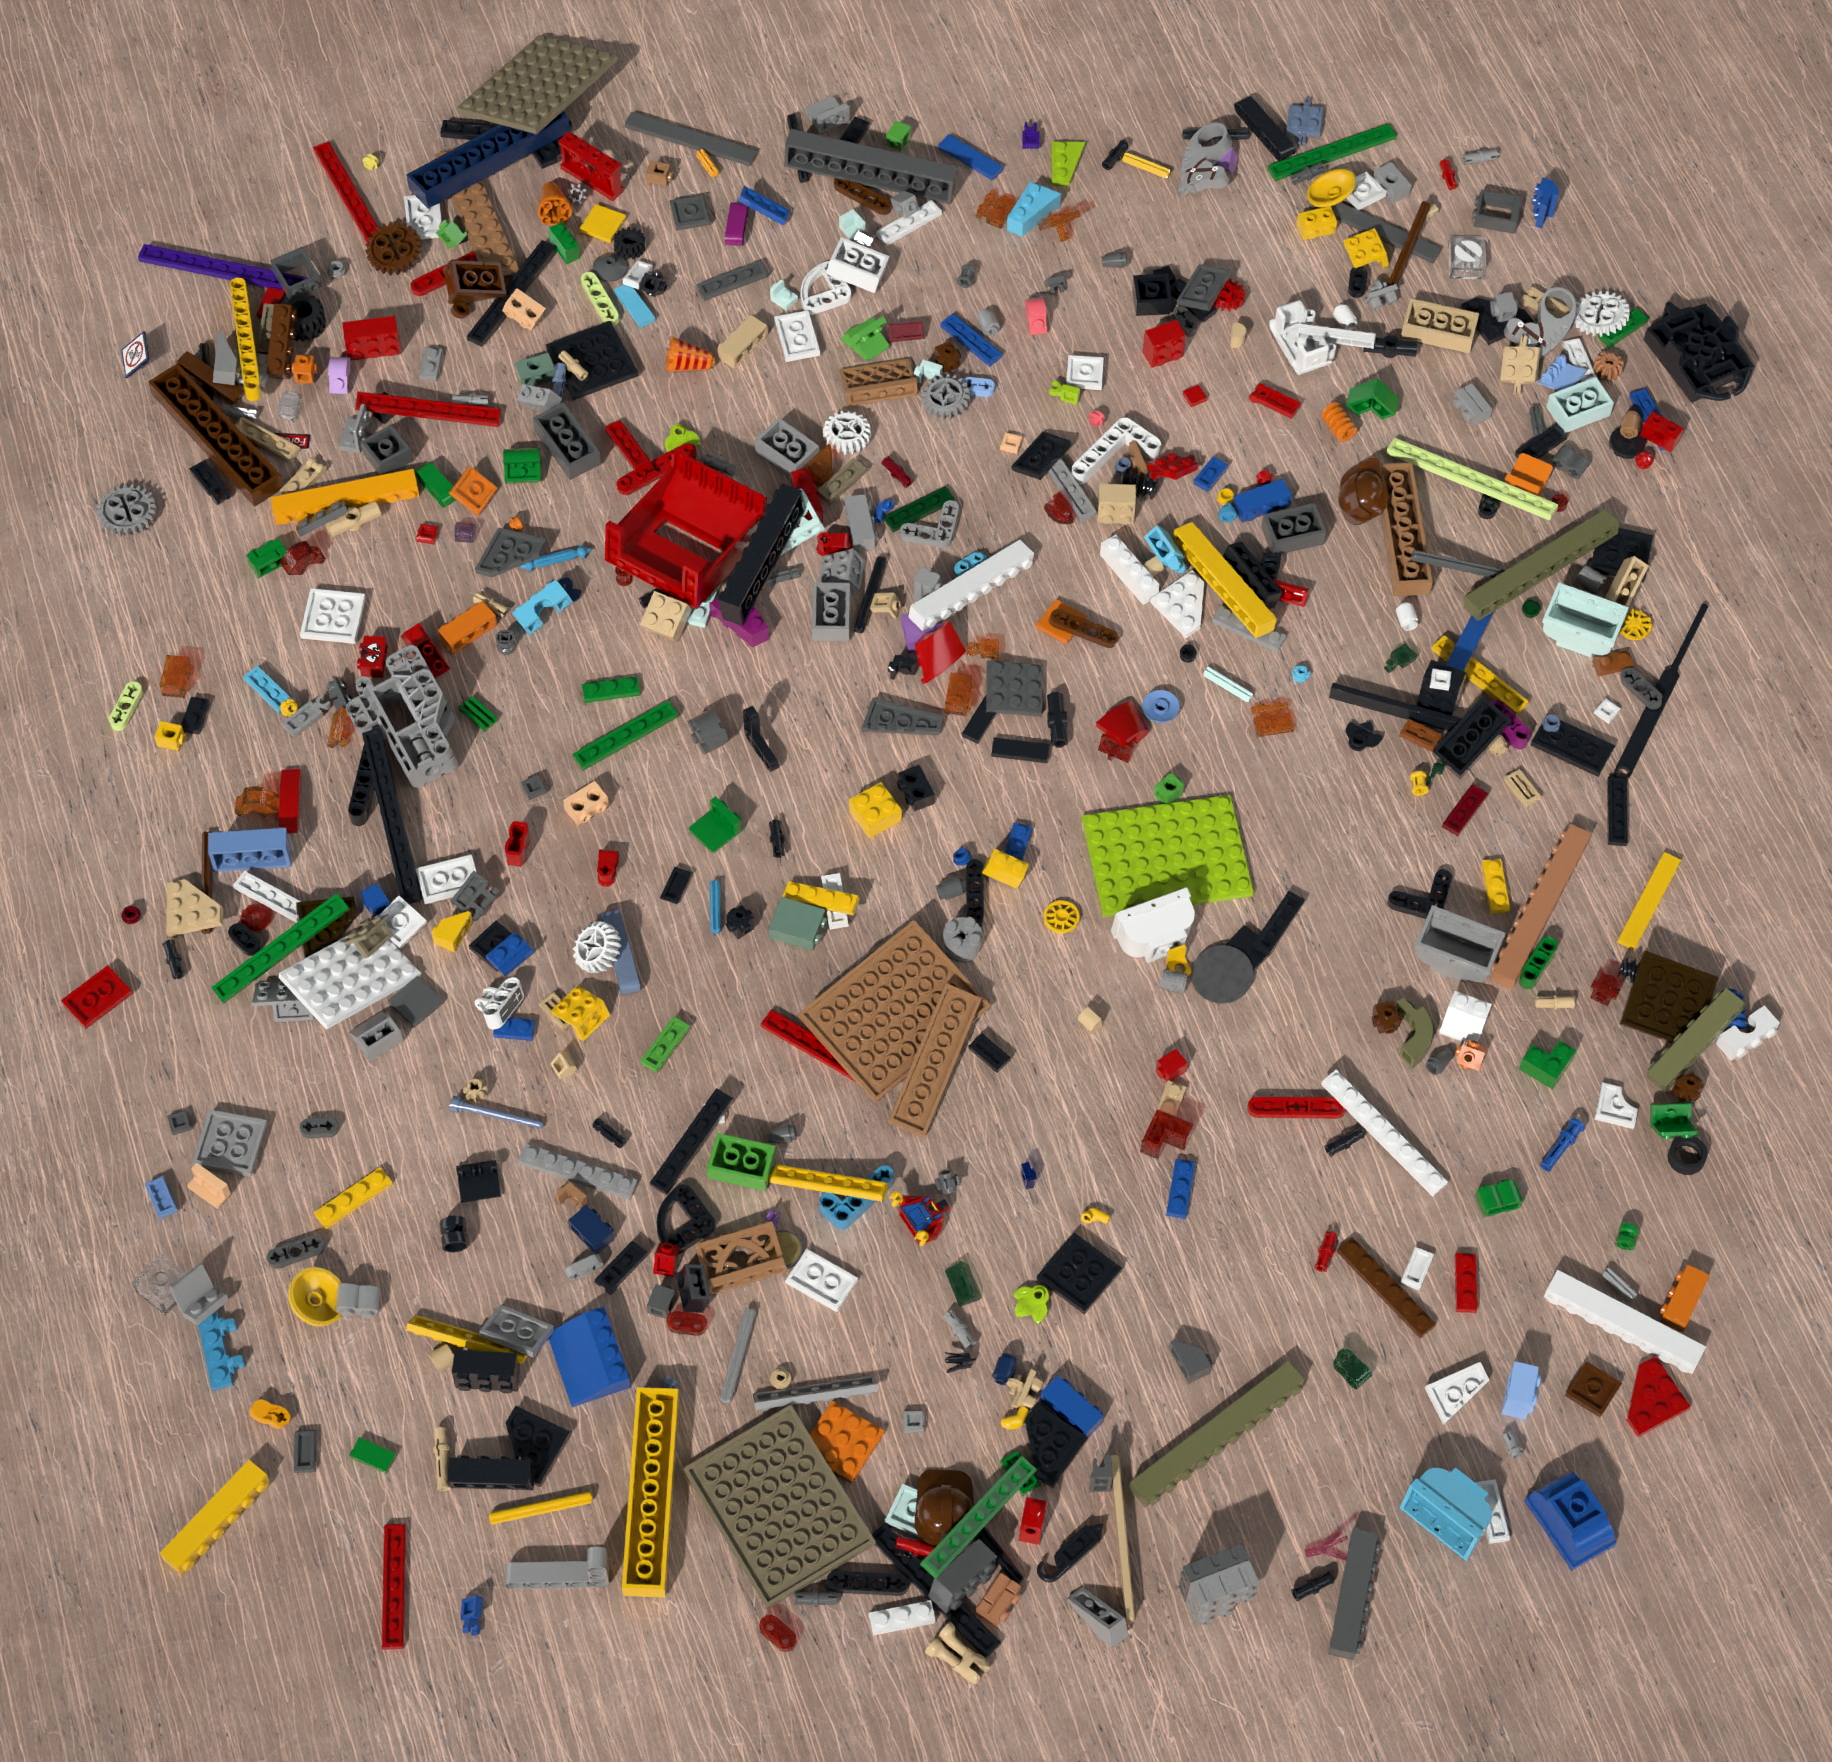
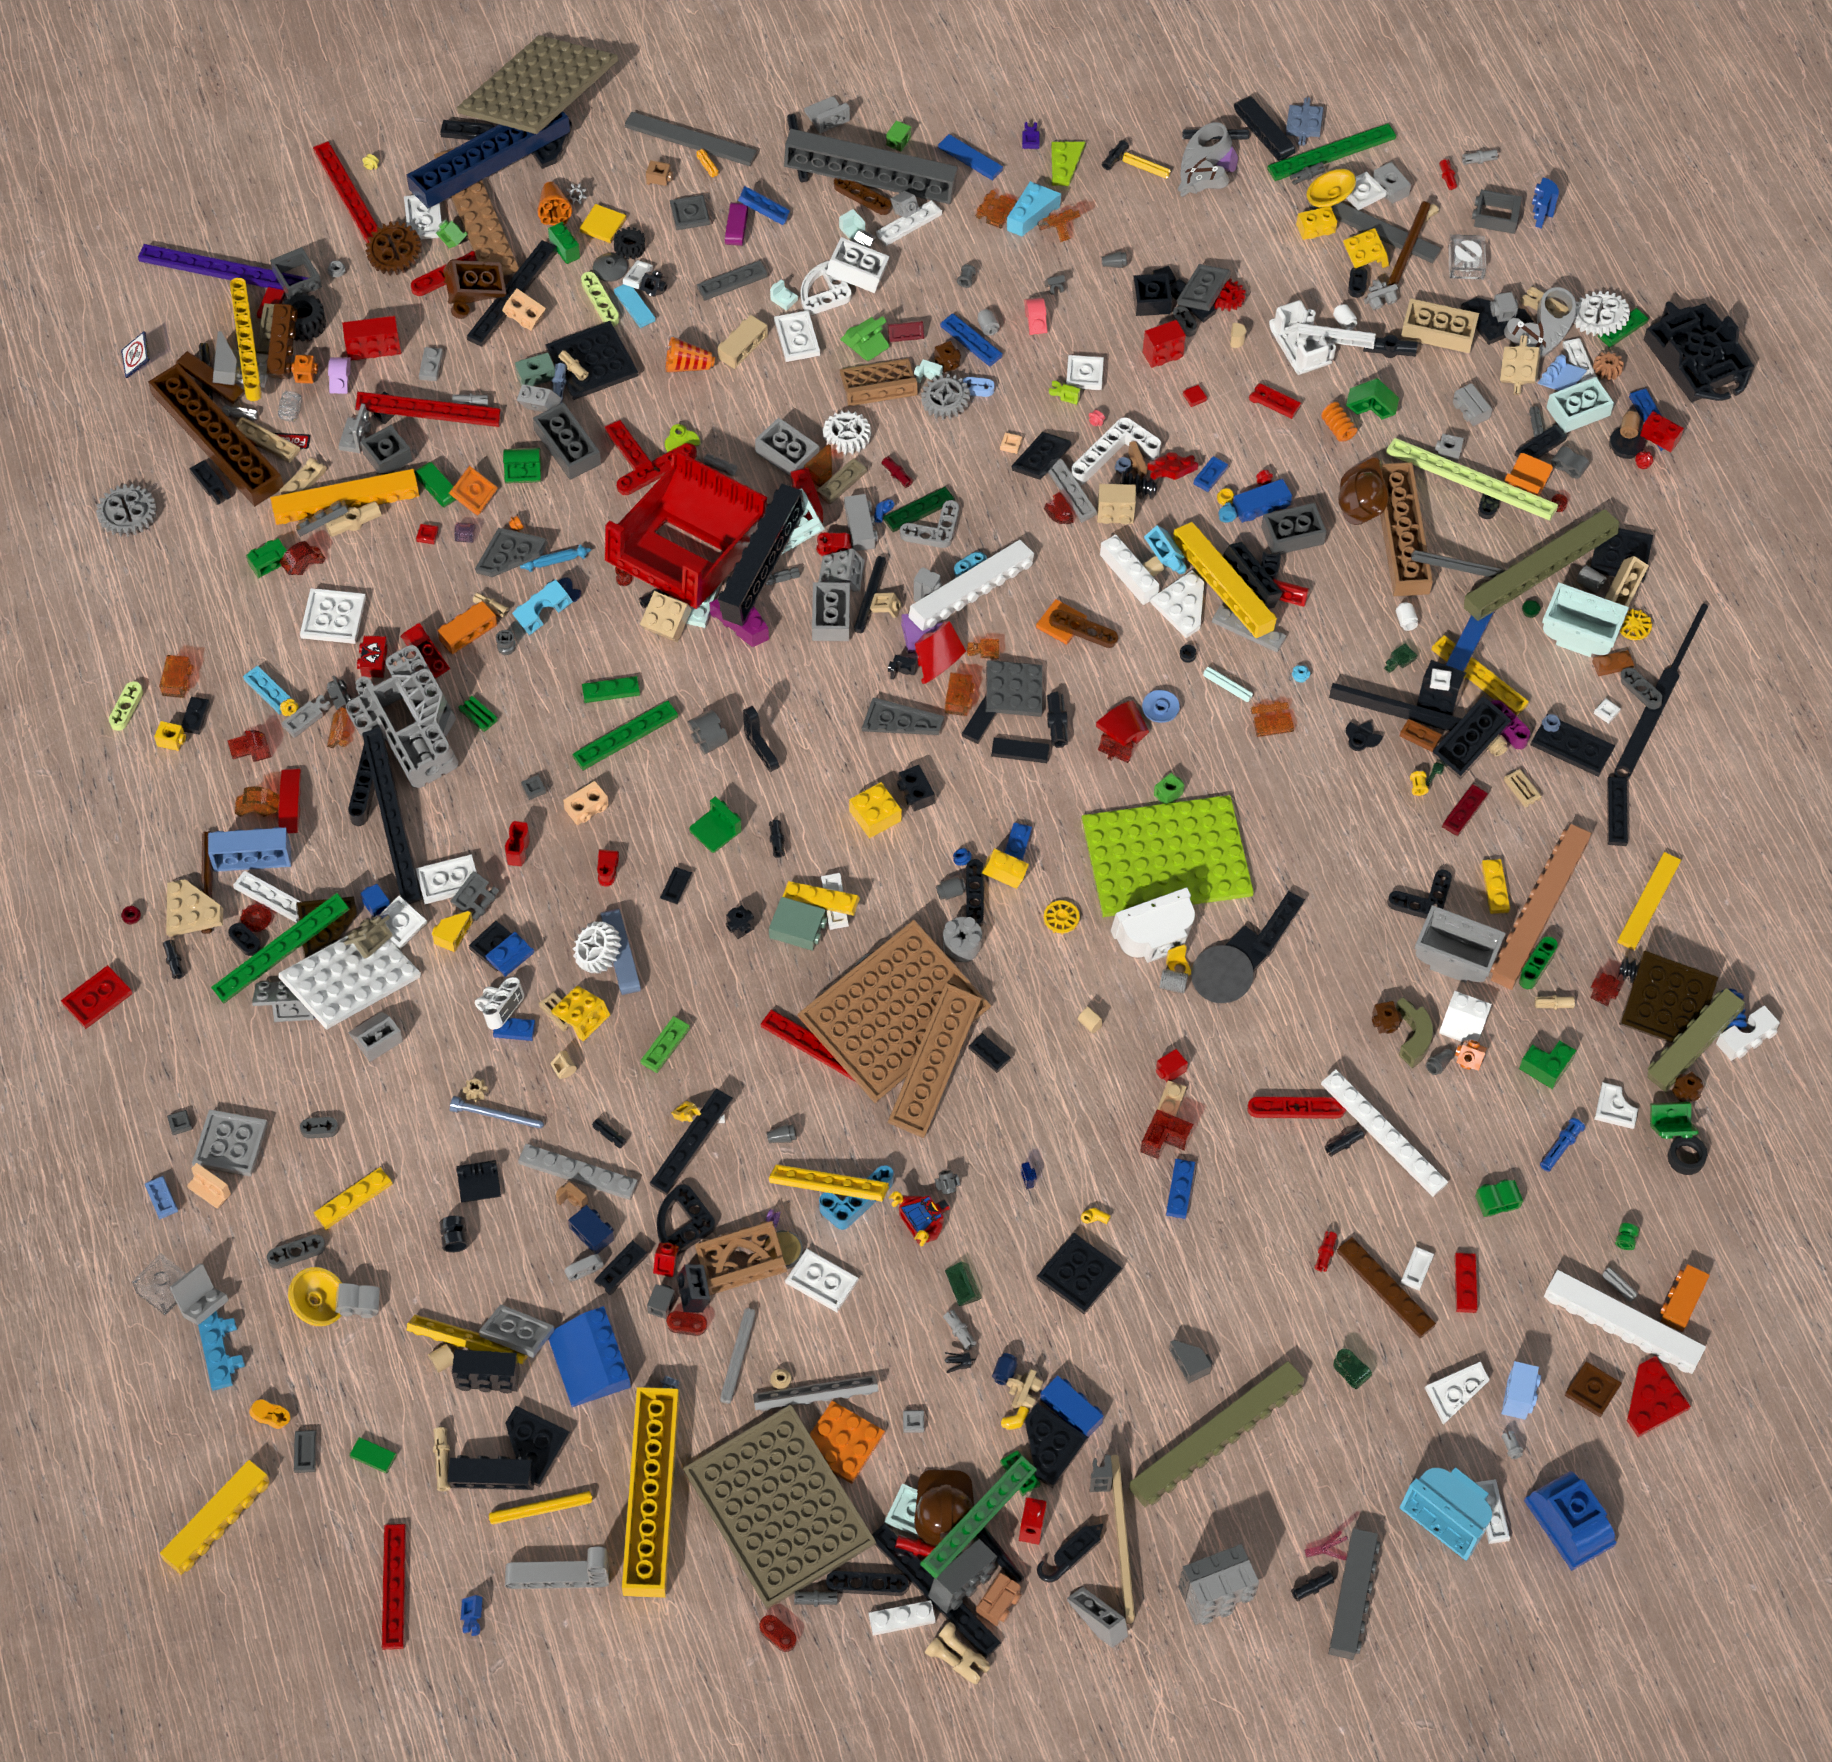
dark grey tile [388,976,444,1028] -> none
red fence [558,132,624,201] -> none
bright green brick [707,1133,776,1191] -> none
dark azure axle [710,880,721,933] -> none
black plate [839,117,870,144] -> none
lime plate [1013,1285,1049,1324] -> none
none -> clear red brick [227,730,272,762]
none -> yellow plate [671,1101,701,1122]
none -> light grey brick [1435,434,1464,463]

